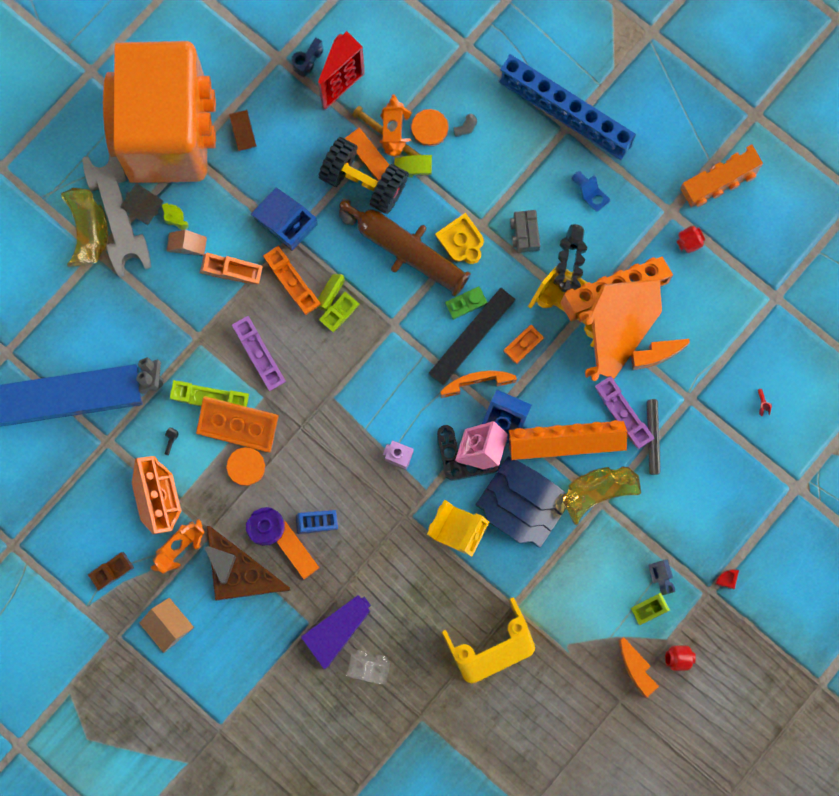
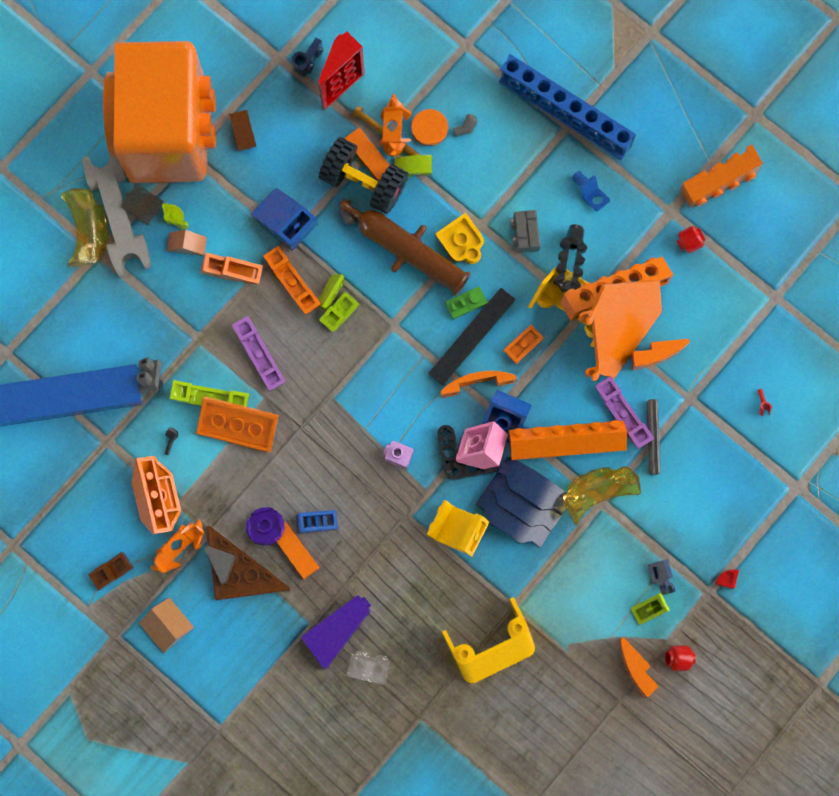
orange tile [227,447,266,486] -> none

